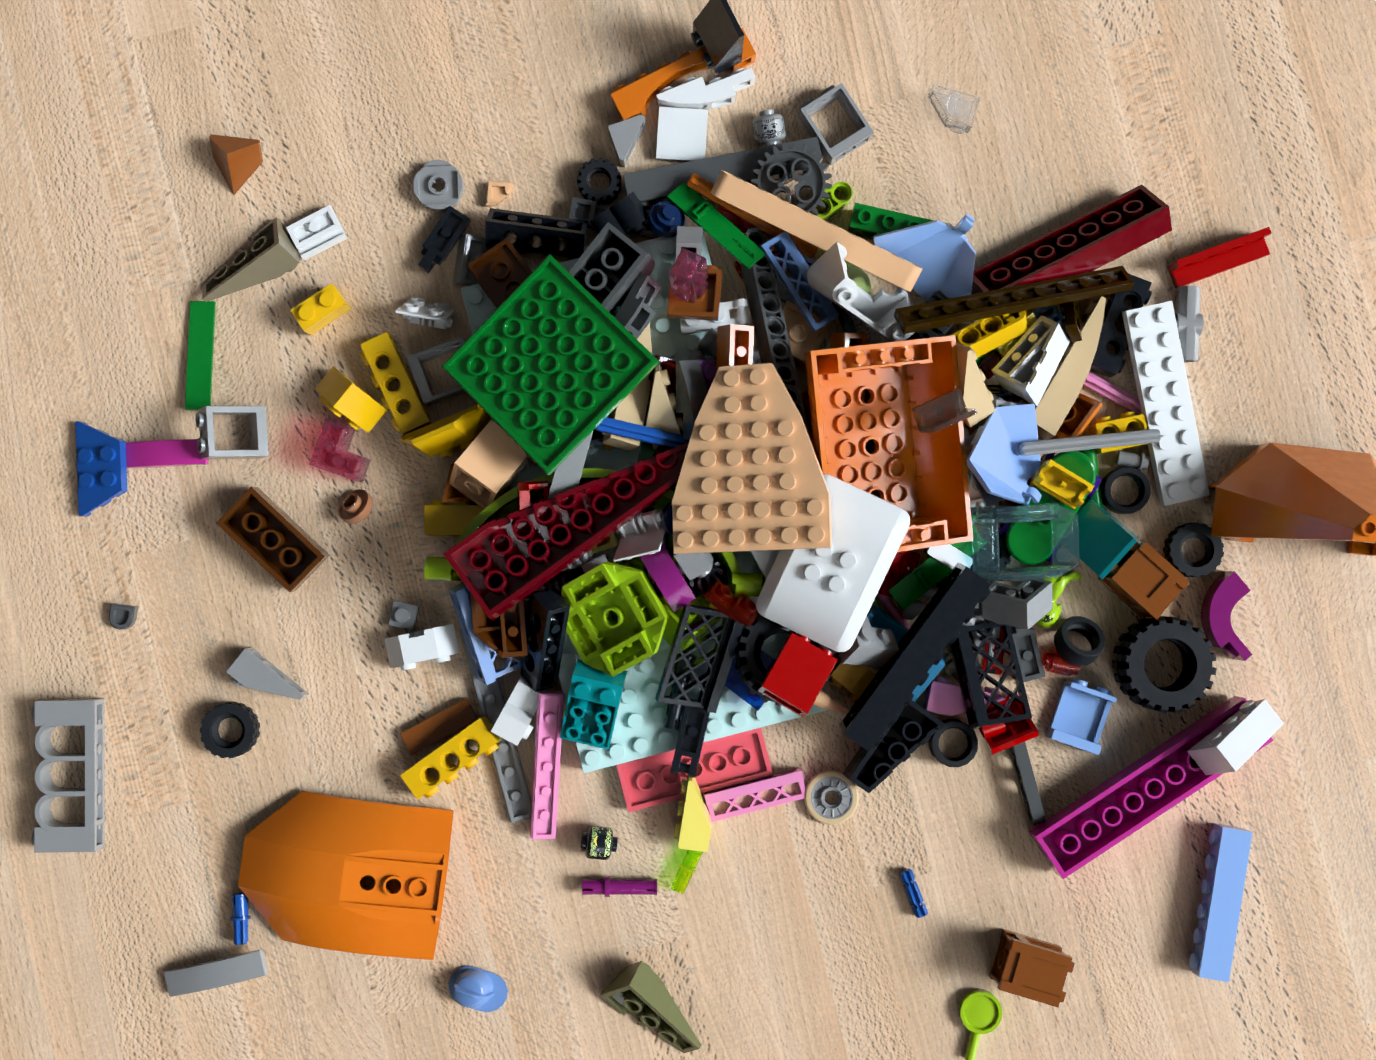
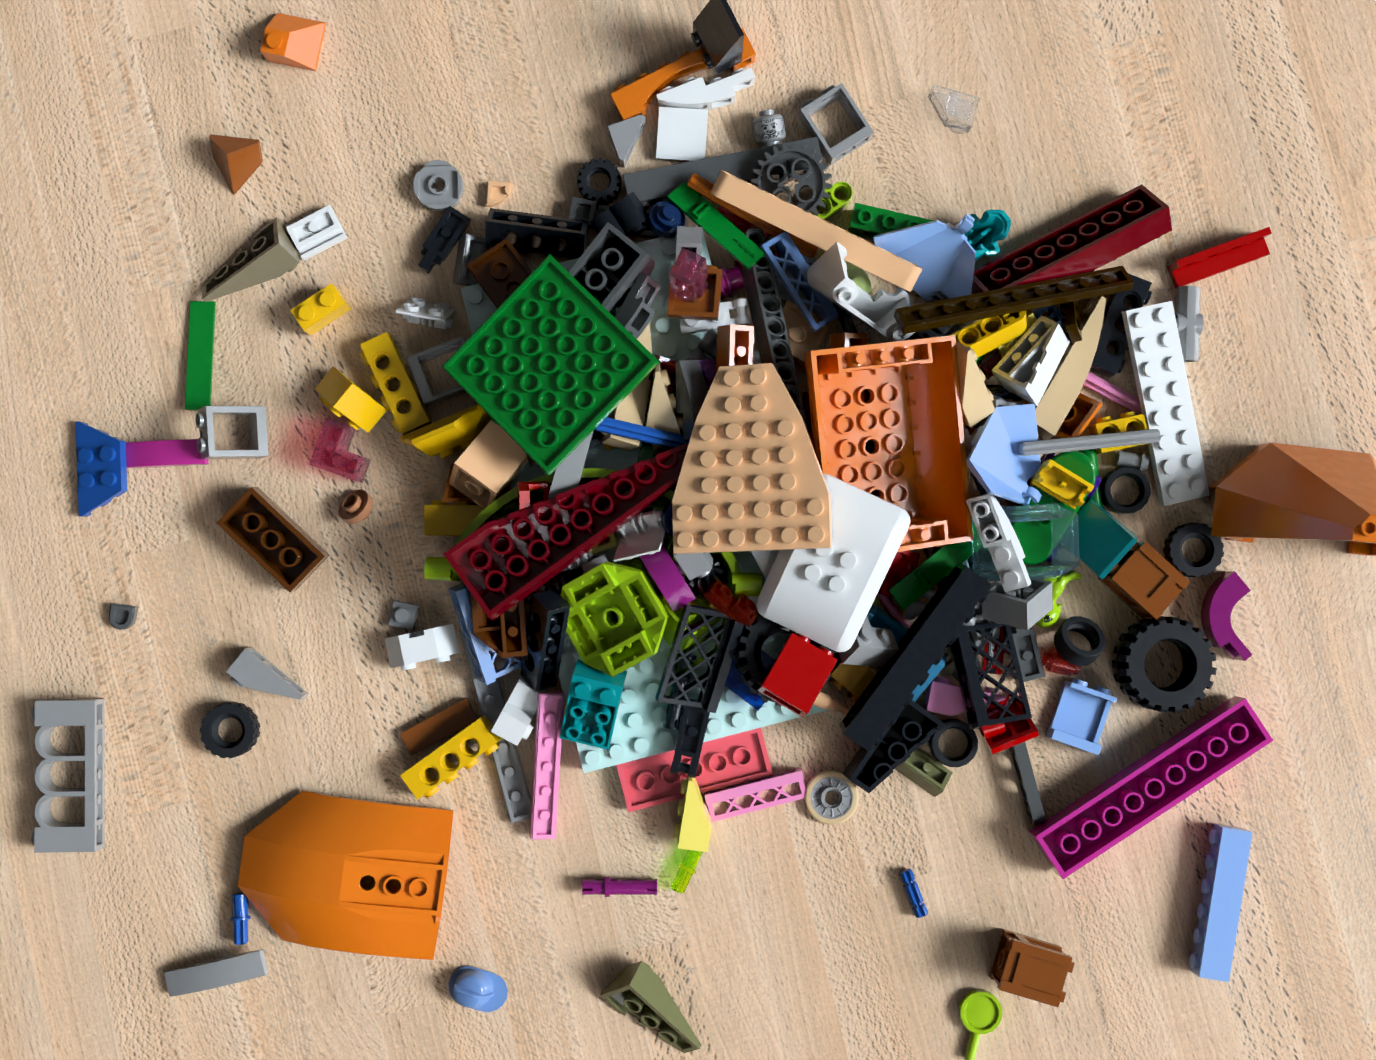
black head [581,826,618,860] -> none
clear smoke panel [911,389,977,433] -> none
white sticker [927,544,974,569] -> none
white wedge [1187,699,1284,775] -> none
none -> orange slope [260,13,326,71]
none -> dark pink piece [719,266,745,300]
none -> olive slope [895,748,953,797]
none -> teal head [964,210,1011,260]
none -> white slope [966,493,1031,592]

